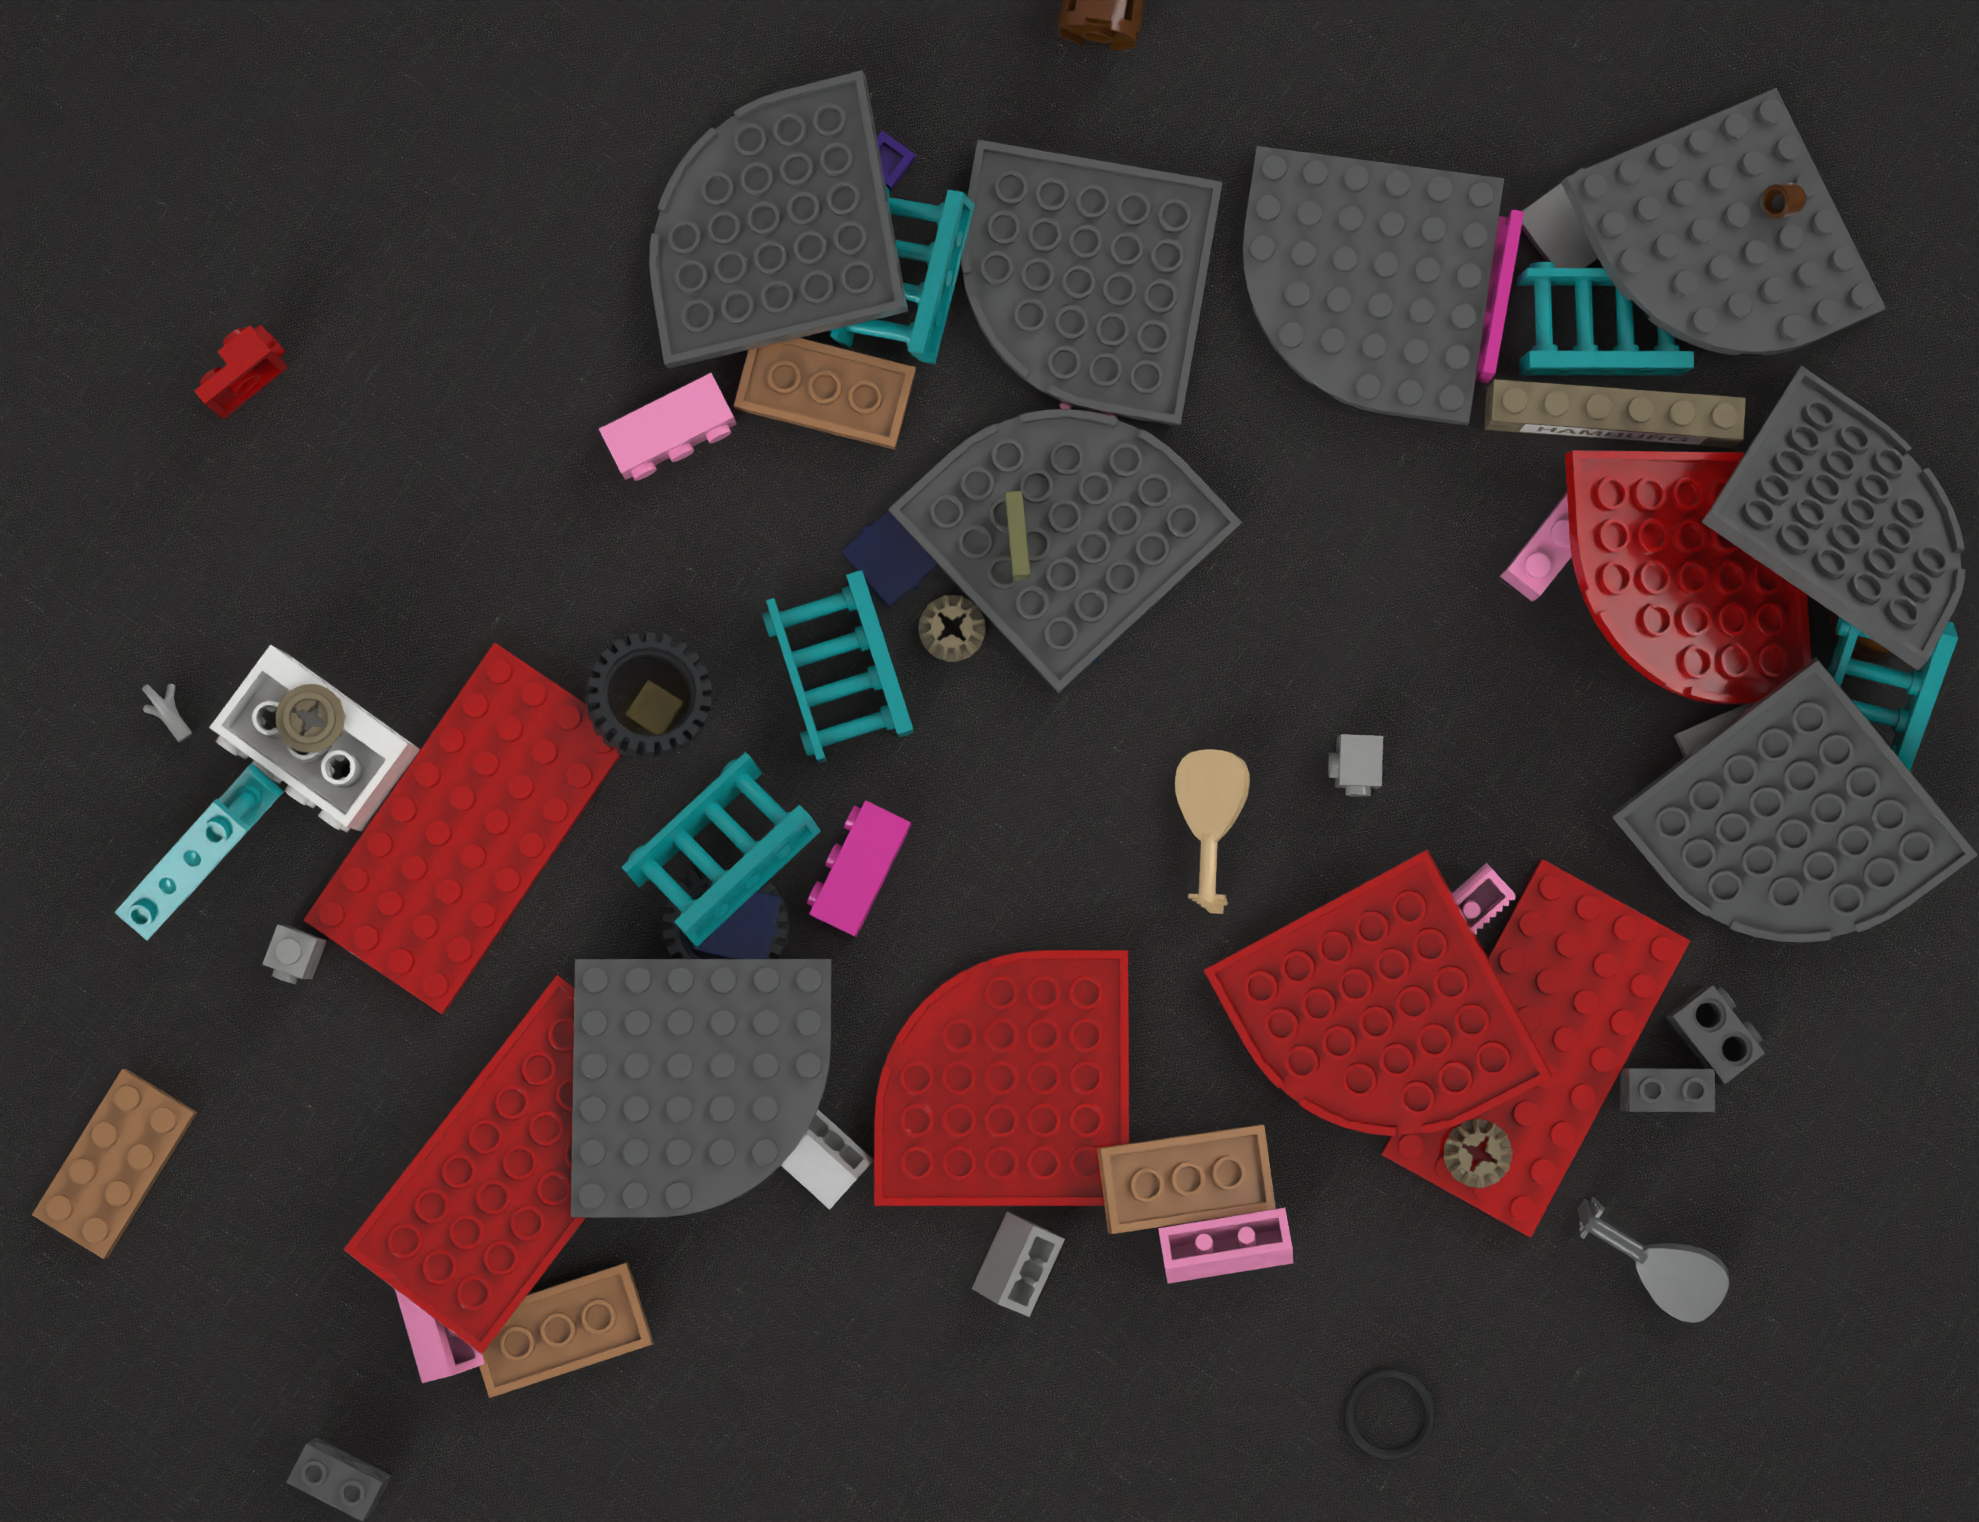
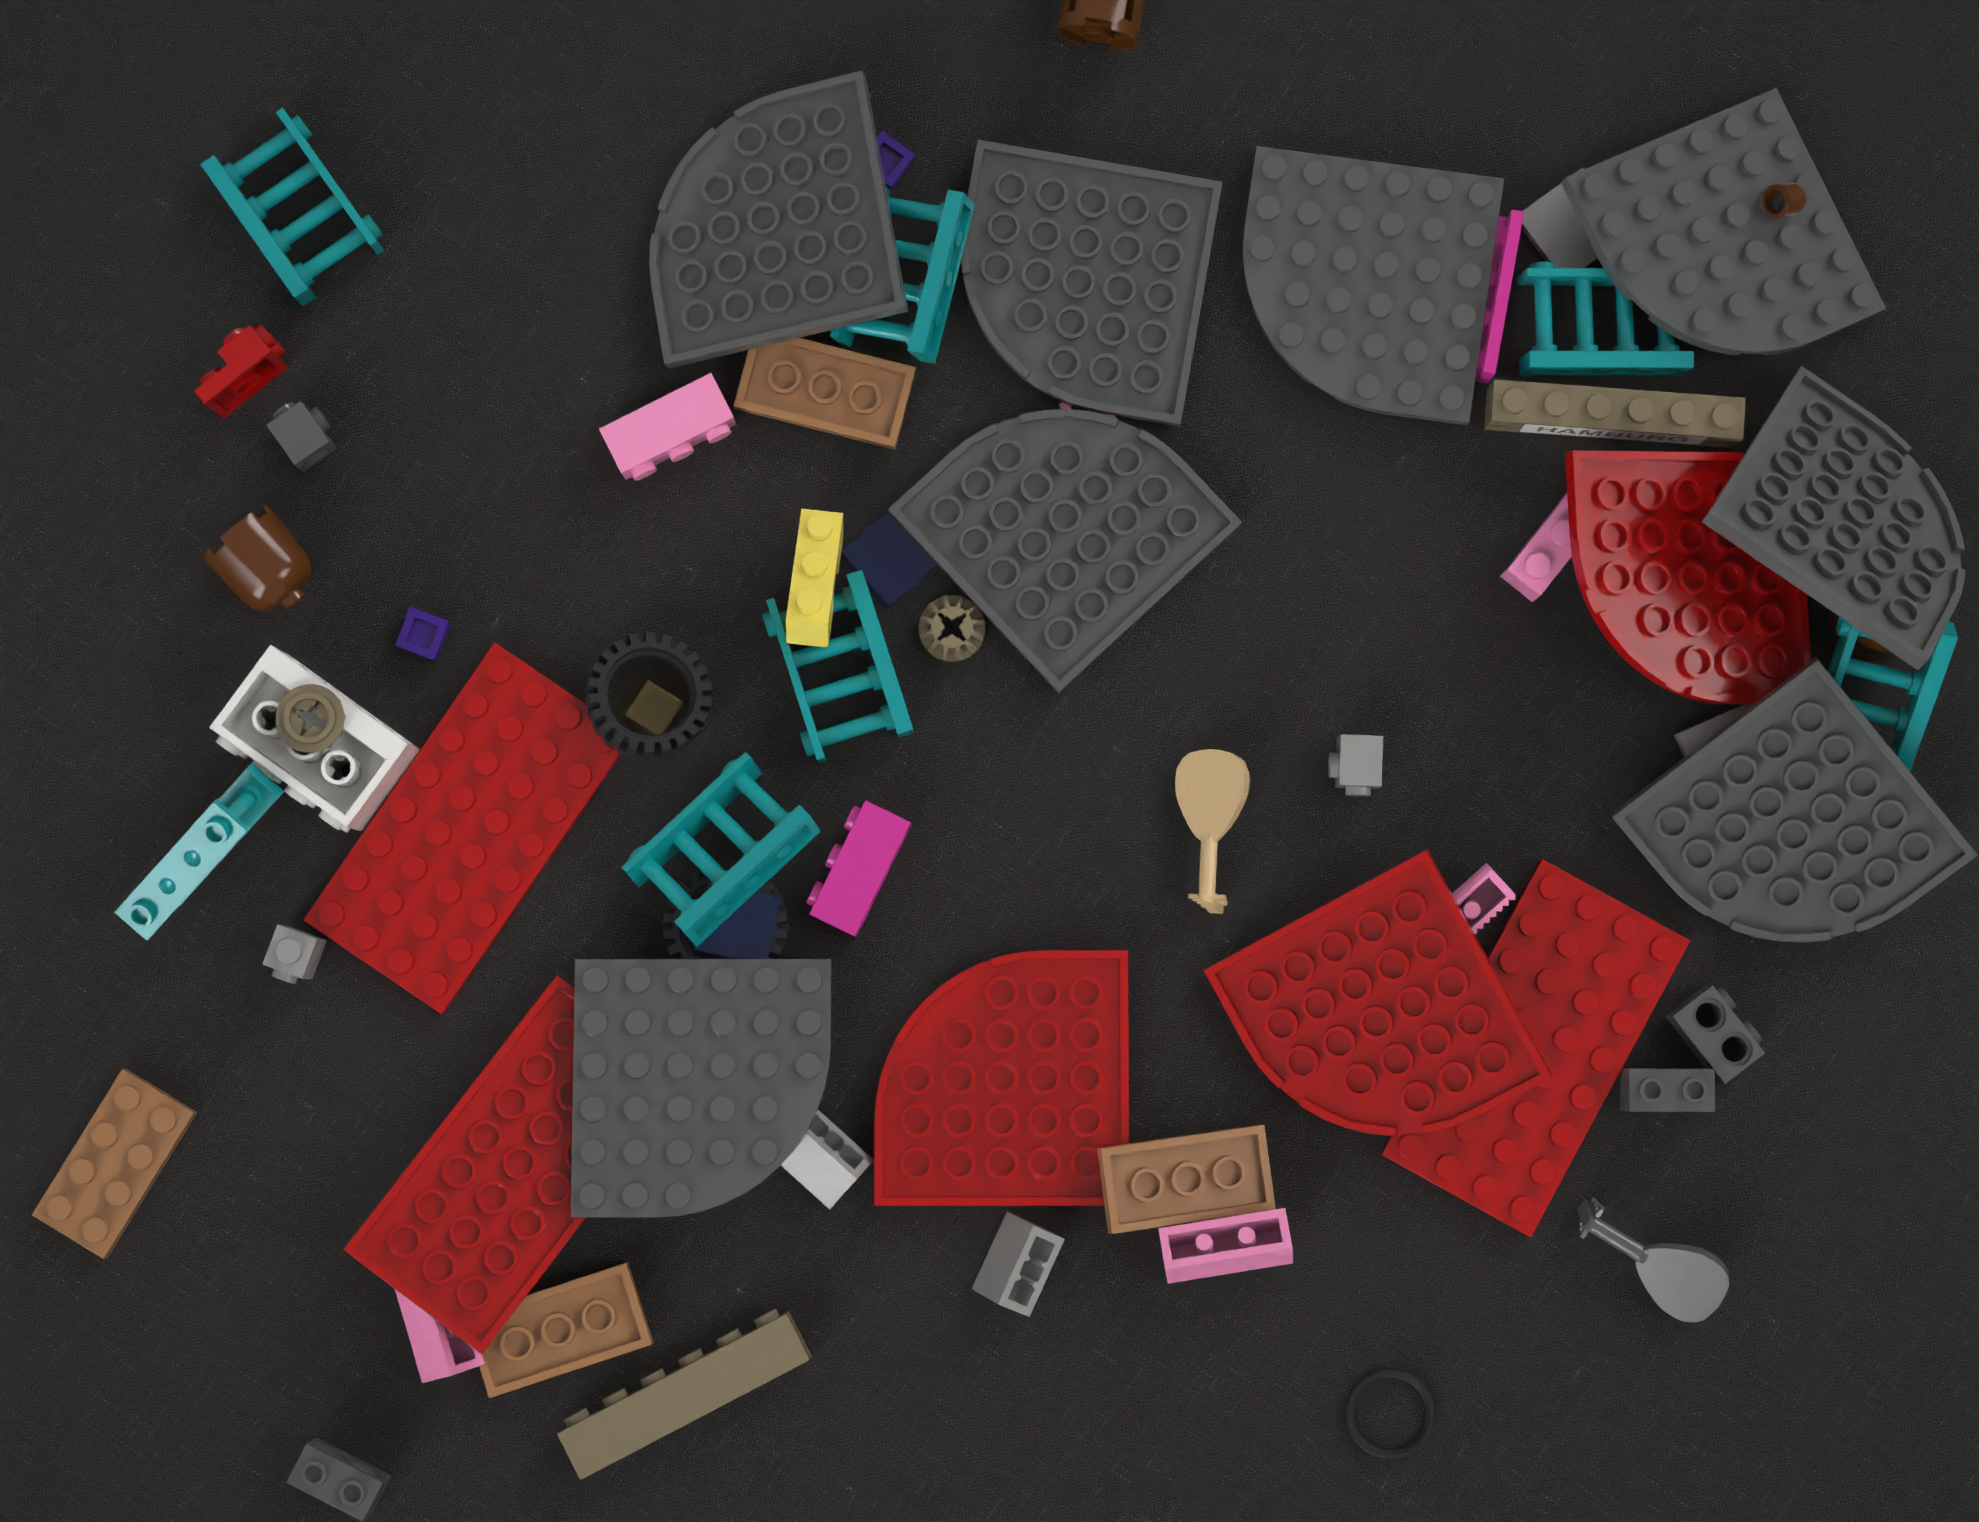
light grey bar [142,684,192,743] -> none
olive tile [1005,491,1030,582] -> none
dark tan gear [1444,1119,1513,1188] -> none
none -> teal fence [200,107,384,307]
none -> reddish brown cylinder [202,504,312,612]
none -> dark grey brick [267,401,337,472]
none -> dark purple tile [395,607,451,662]
none -> dark tan brick [557,1309,812,1480]
none -> light yellow arch [786,509,843,648]

